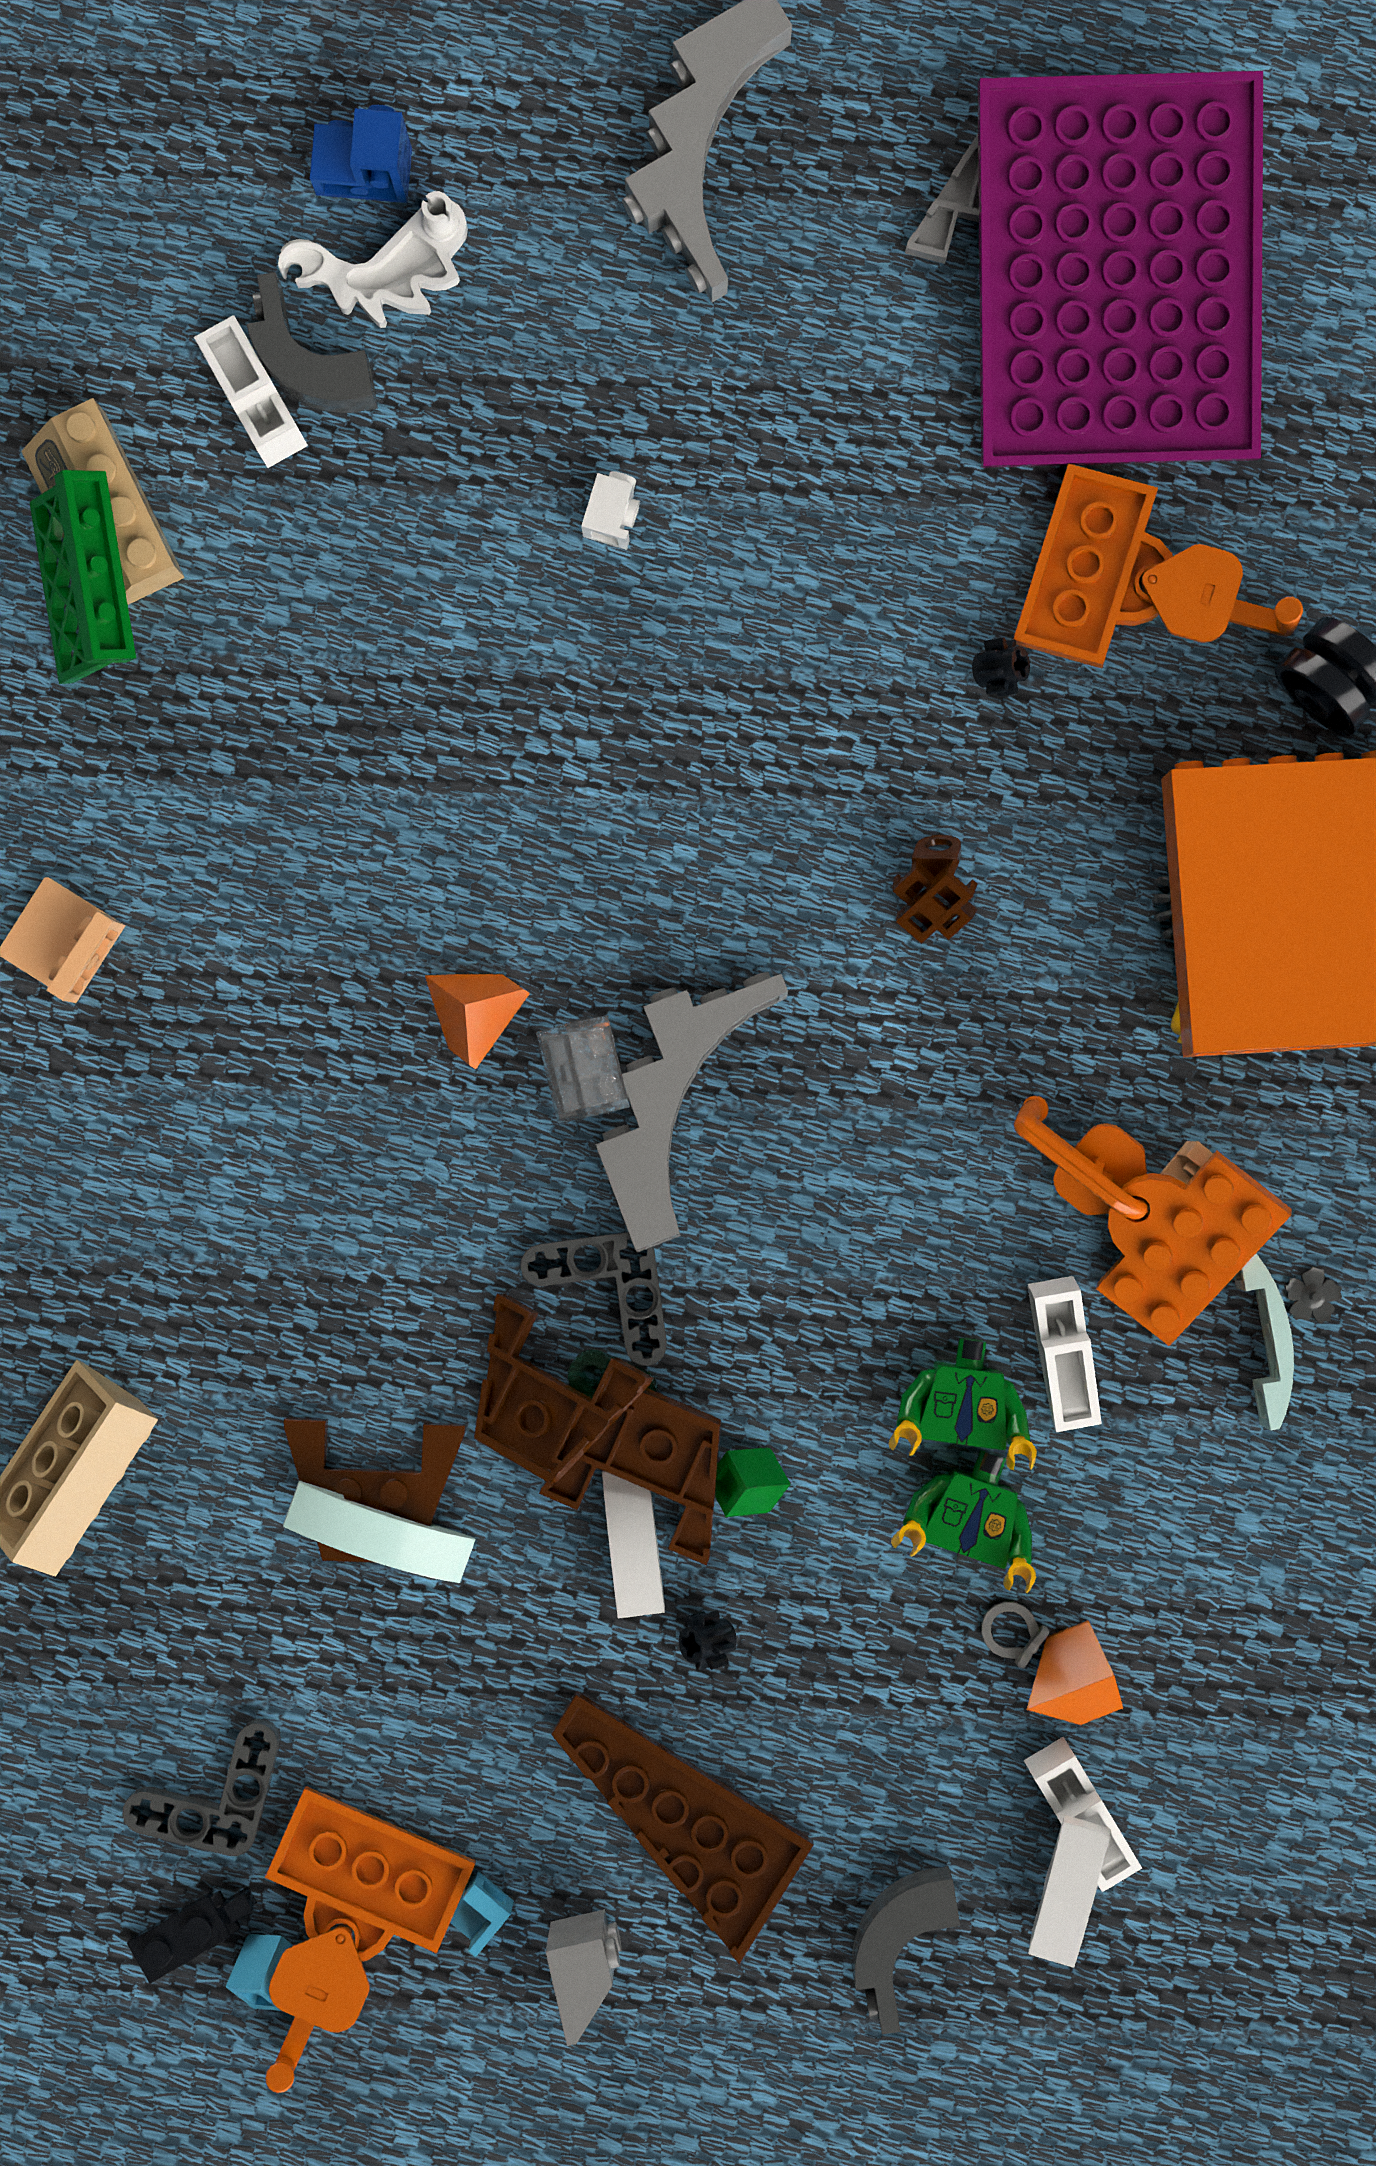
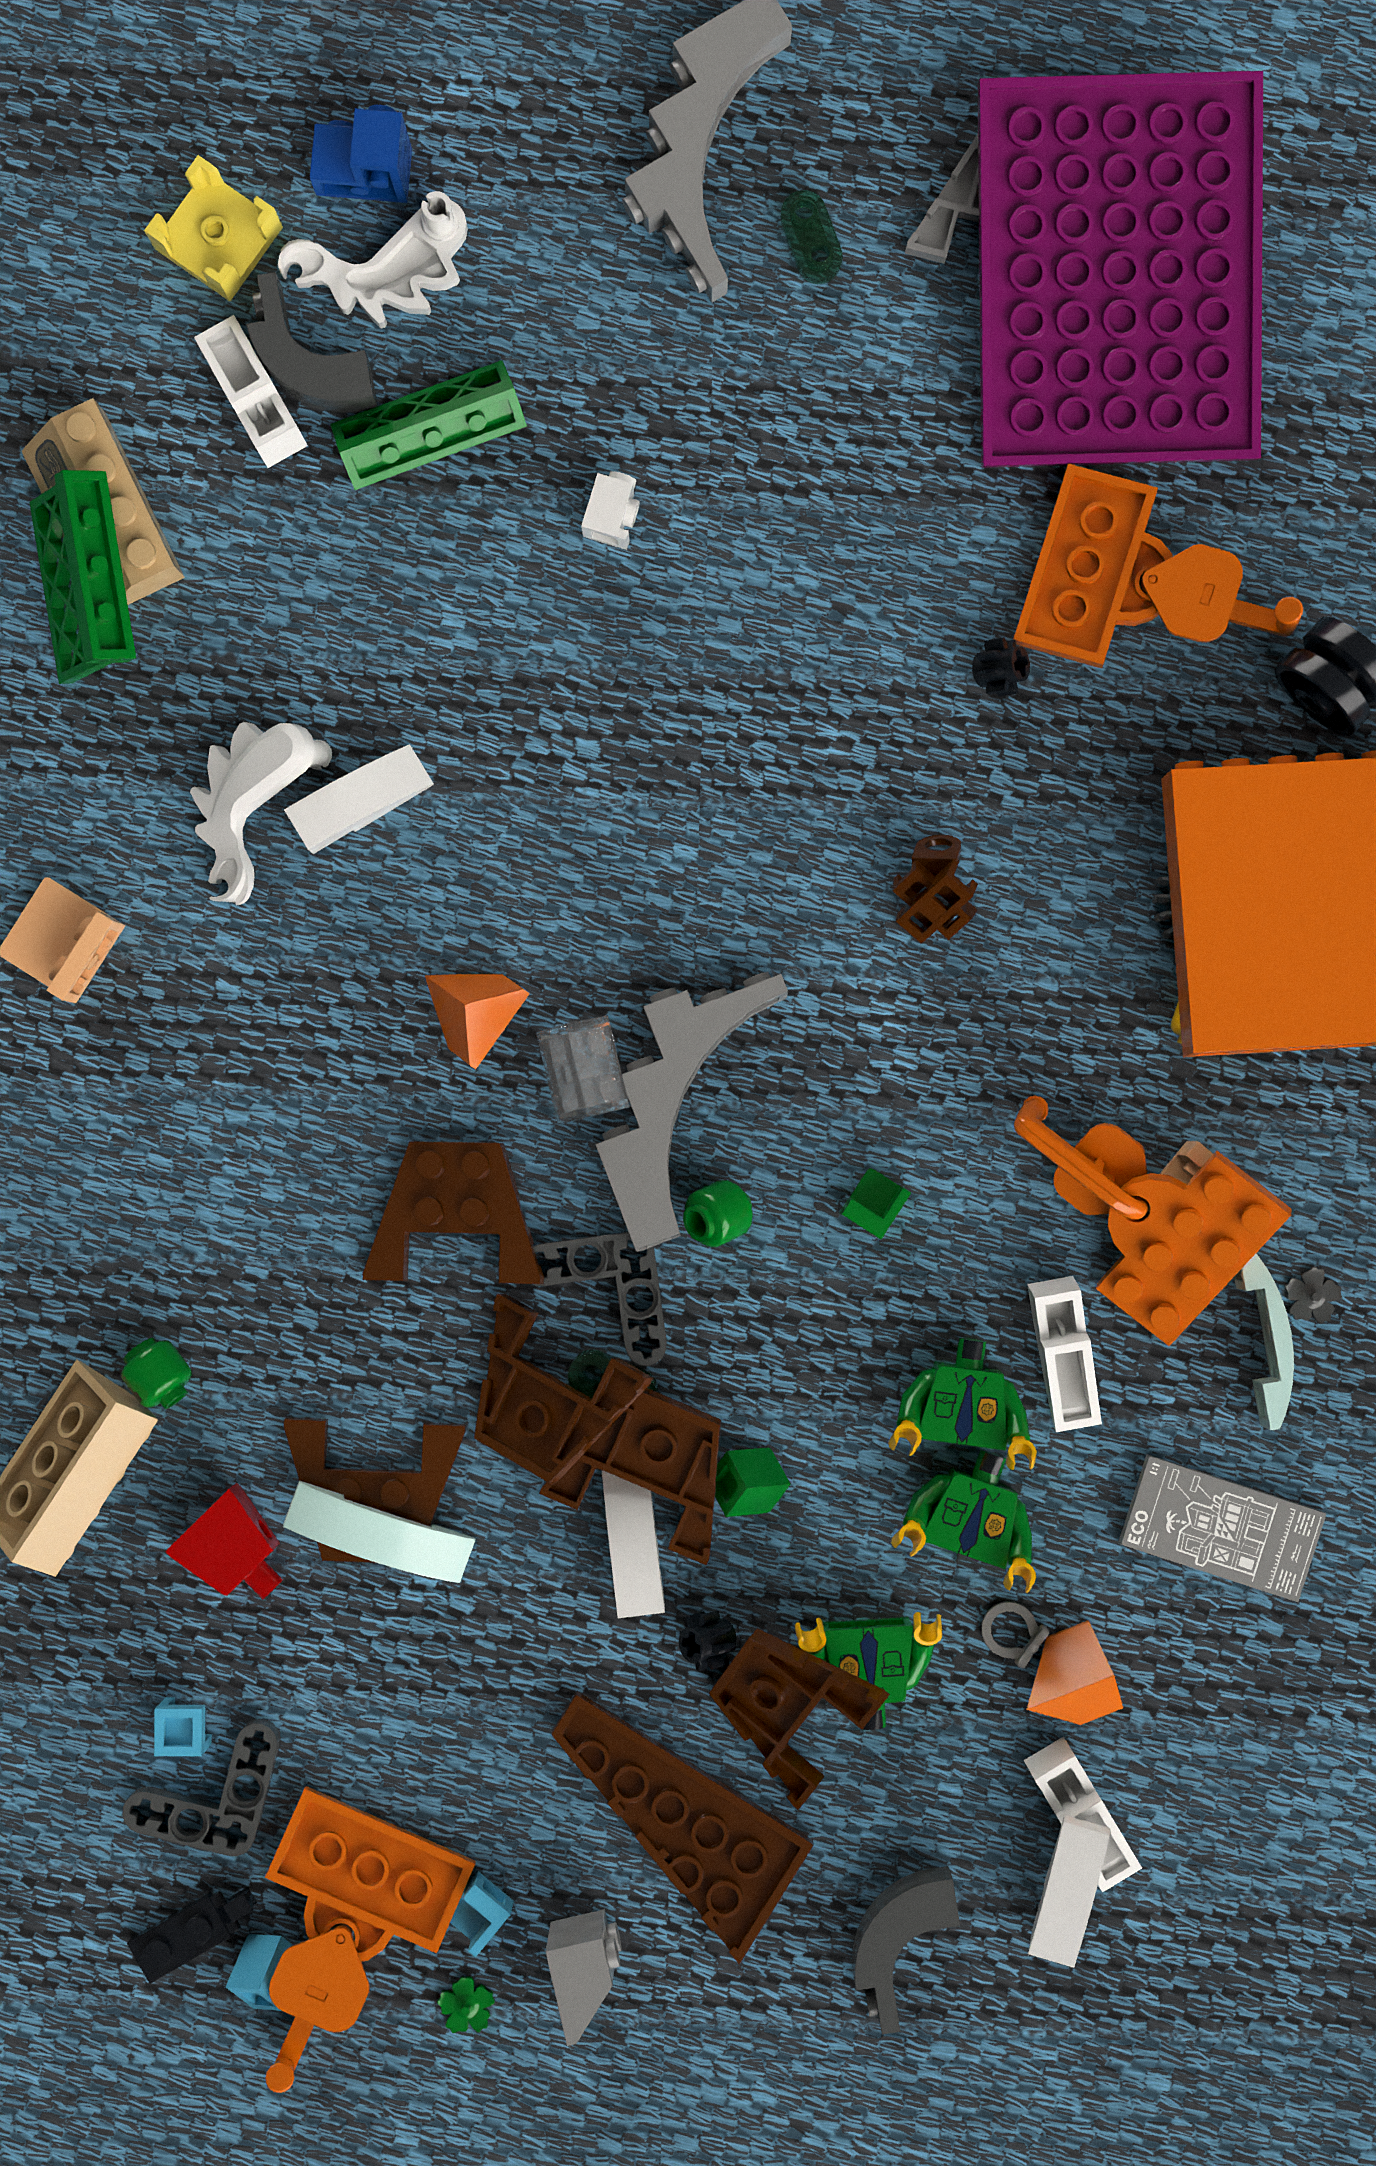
none -> green head [121,1337,192,1409]
none -> light yellow panel [144,155,283,301]
none -> medium azure panel [154,1697,212,1756]
none -> red torso [165,1483,283,1600]
none -> white animal [190,722,332,905]
none -> white slope [284,744,434,854]
none -> green fence [330,360,527,490]
none -> reddish brown wing [363,1141,544,1284]
none -> green plant [437,1976,495,2034]
none -> green head [683,1180,753,1247]
none -> reddish brown wing [709,1628,890,1810]
none -> clear green plate [780,190,843,284]
none -> green torso [795,1612,942,1730]
none -> green panel [839,1168,911,1240]
none -> light grey tile [1118,1454,1326,1602]

